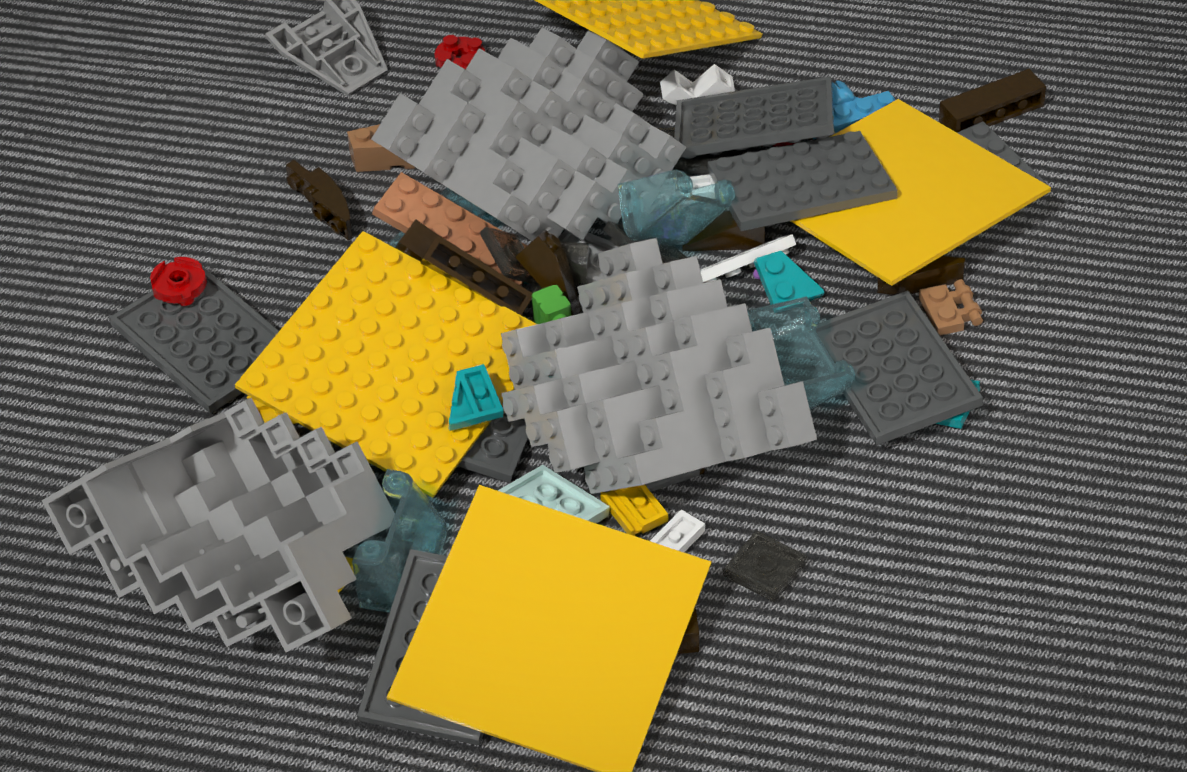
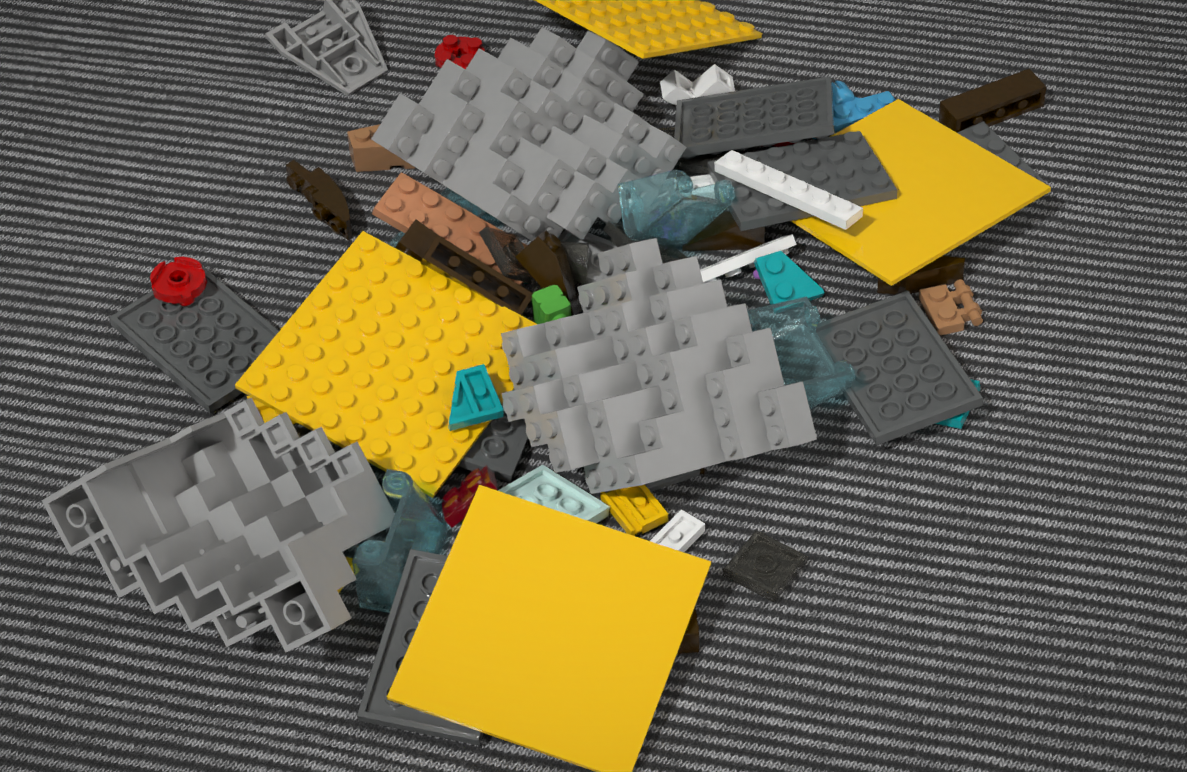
none -> dark red plate [441,465,498,528]
none -> white plate [714,150,863,230]

